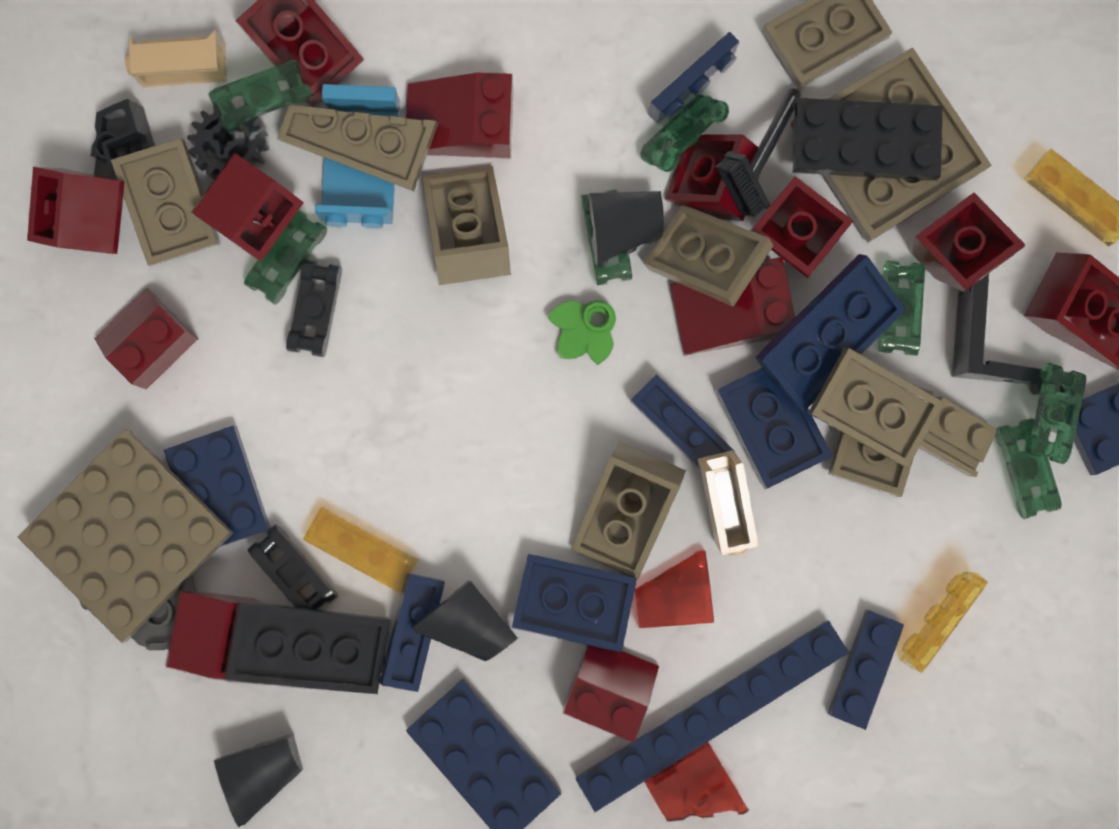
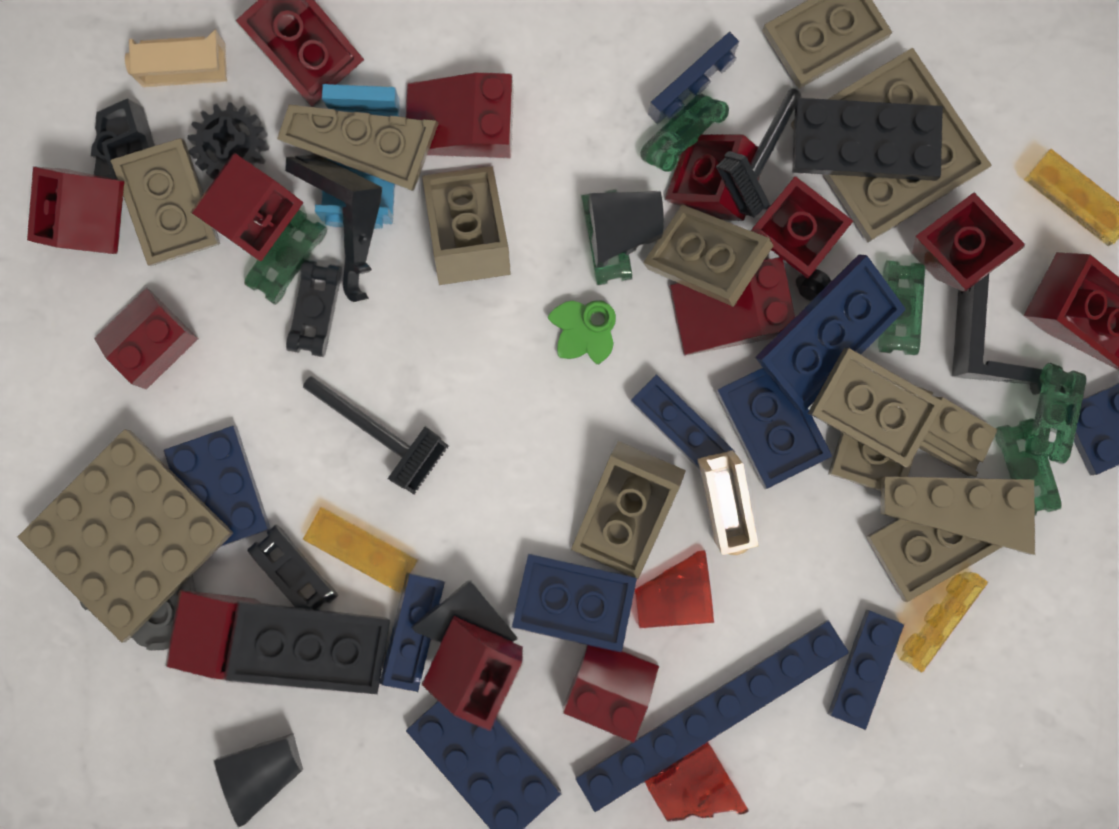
clear green plate [208,60,312,129] -> none
none -> black hinge [285,154,382,302]
none -> black piece [303,376,449,495]
none -> dark red slope [422,616,523,731]
none -> black plate [795,269,831,301]
none -> dark tan plate [866,519,1002,602]
none -> dark tan wing [881,476,1035,555]

